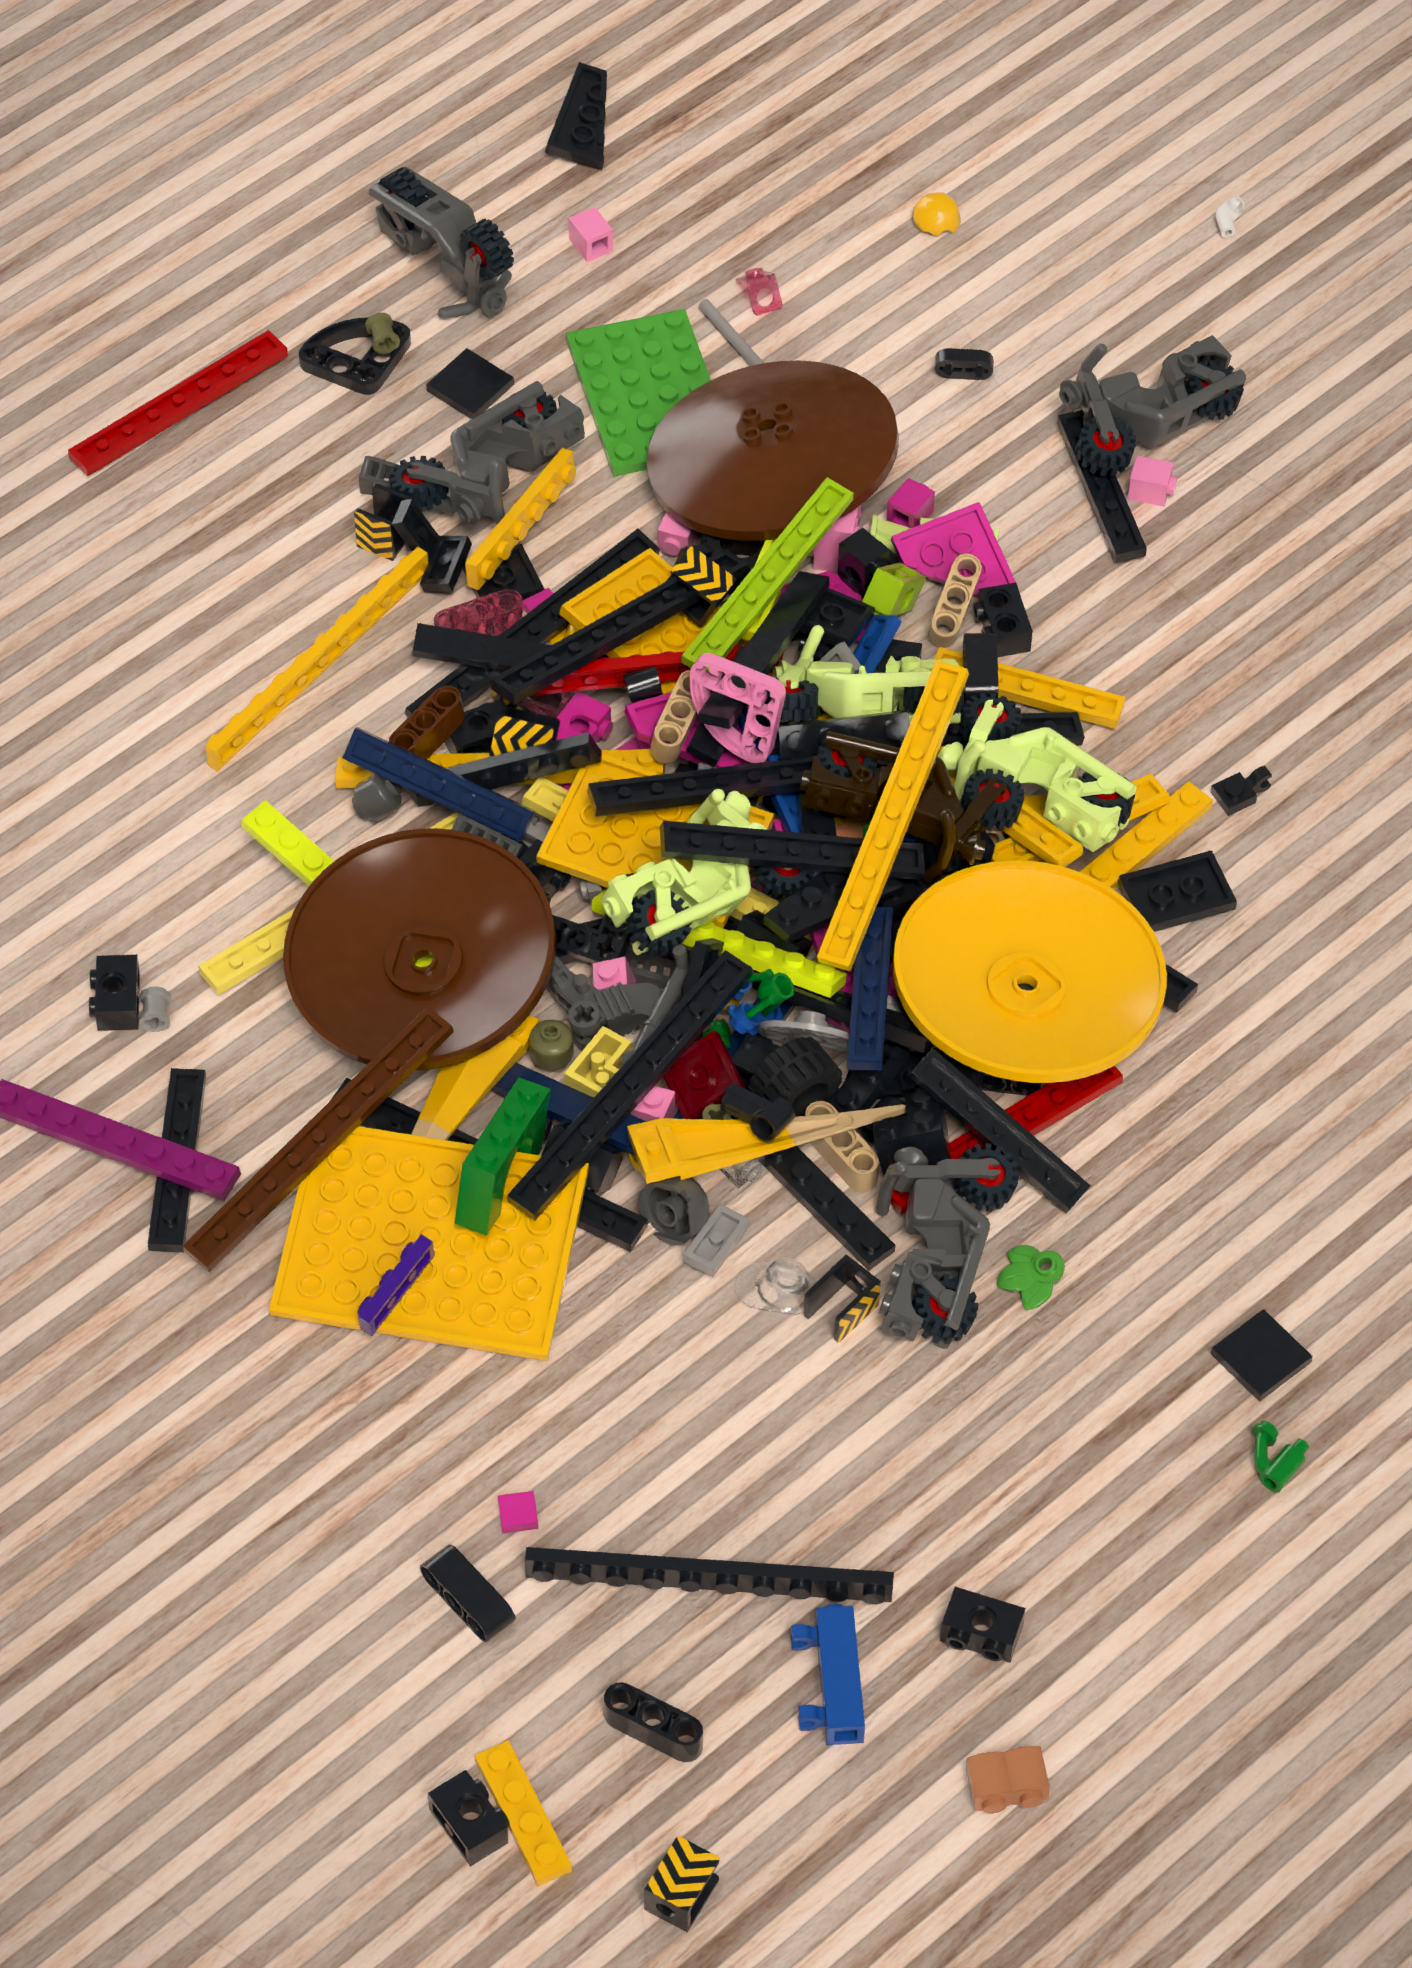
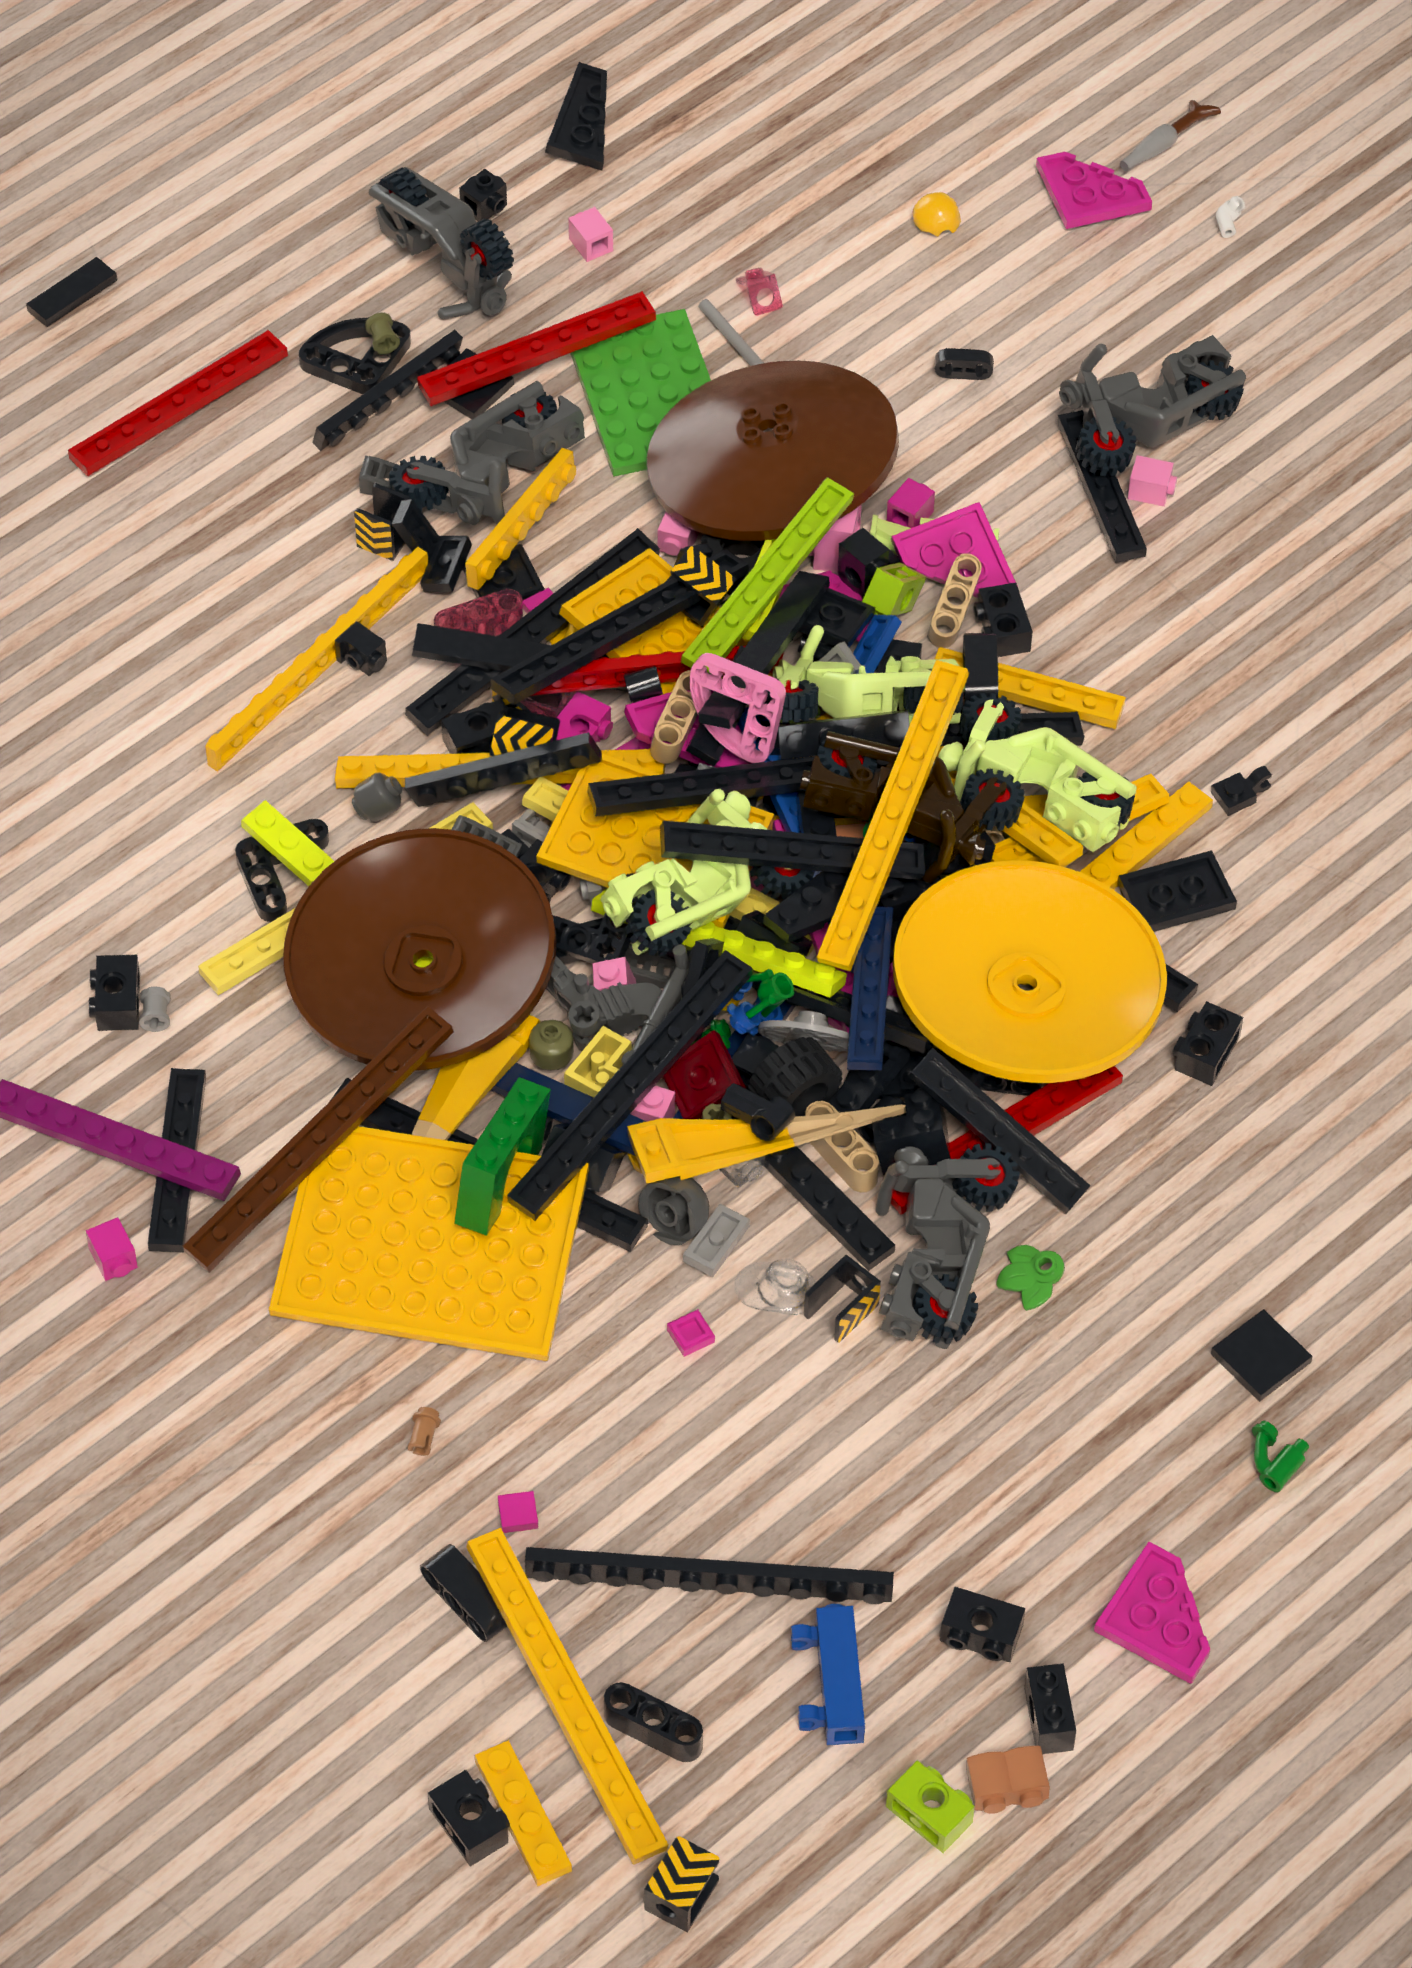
dark blue tile [342,727,535,842] -> none
dark purple plate [357,1234,435,1336] -> none
reddish brown beam [389,686,465,759] -> none
none -> black tile [26,257,117,327]
none -> dark pink brick [85,1217,138,1281]
none -> black beam [235,819,329,922]
none -> black plate [312,329,463,451]
none -> black brick [335,621,387,676]
none -> medium nougat pin [407,1407,441,1456]
none -> red plate [417,291,656,406]
none -> black brick [459,169,507,221]
none -> yellow plate [466,1528,669,1865]
none -> dark pink tile [667,1309,715,1357]
none -> lime brick [886,1760,975,1854]
none -> black brick [1024,1663,1076,1754]
none -> dark pink plate [1036,151,1152,229]
none -> dark pink plate [1094,1541,1210,1684]
none -> light grey piece [1120,100,1221,171]
none -> black brick [1173,1001,1244,1086]

